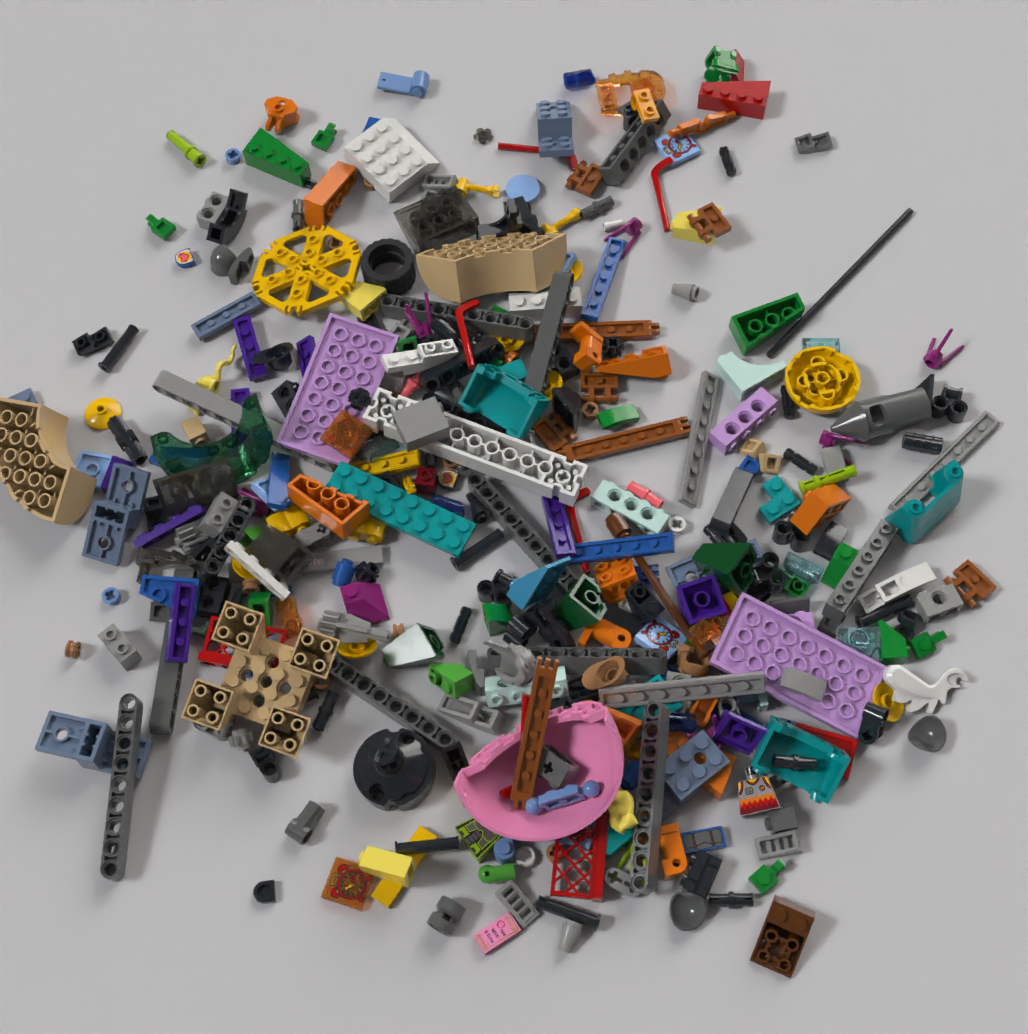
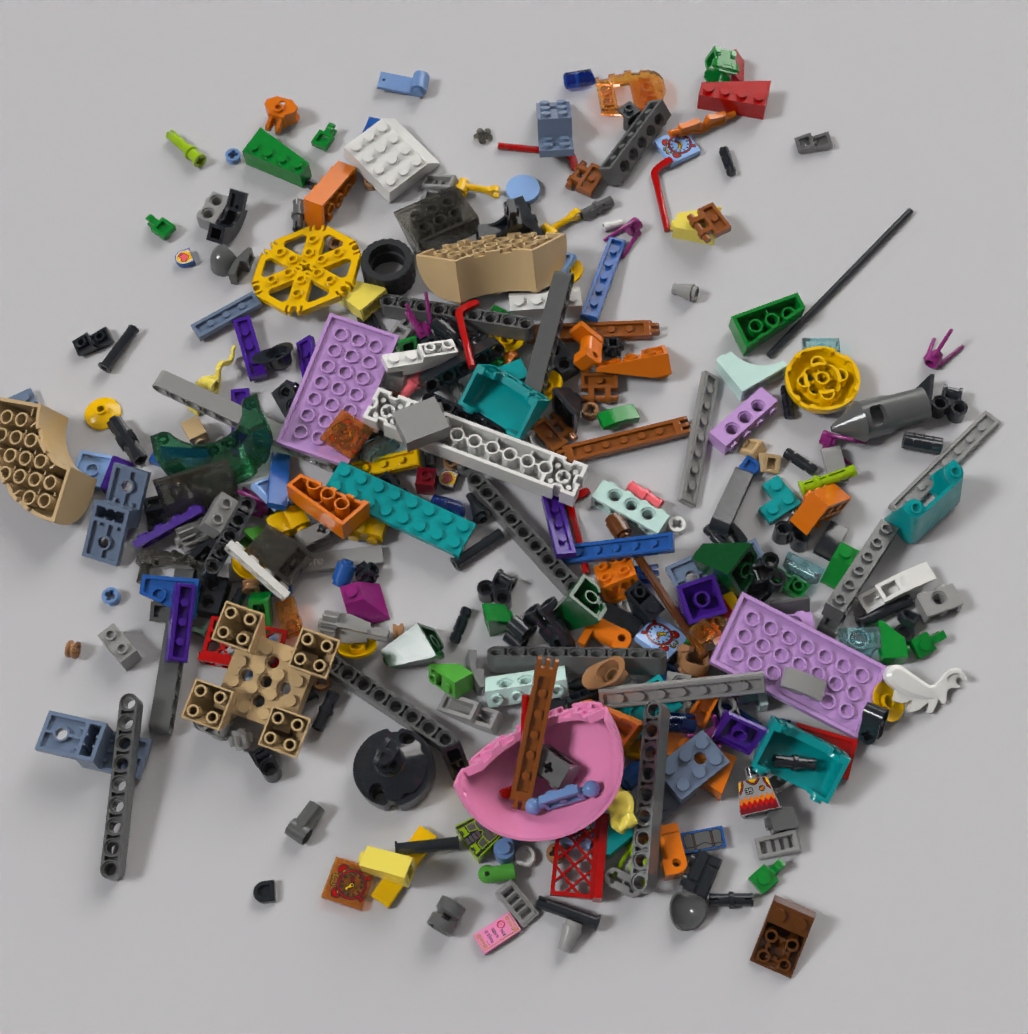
black gear [348,388,372,411] -> none
yellow axle [402,476,416,495] -> none
light grey hair [483,638,536,687] -> none
dark azure slope [506,556,571,611] -> none
light orange plate [631,88,660,124] -> none
dark grey helmet [908,715,947,752] -> none
dark orange plate [943,559,997,609] -> none

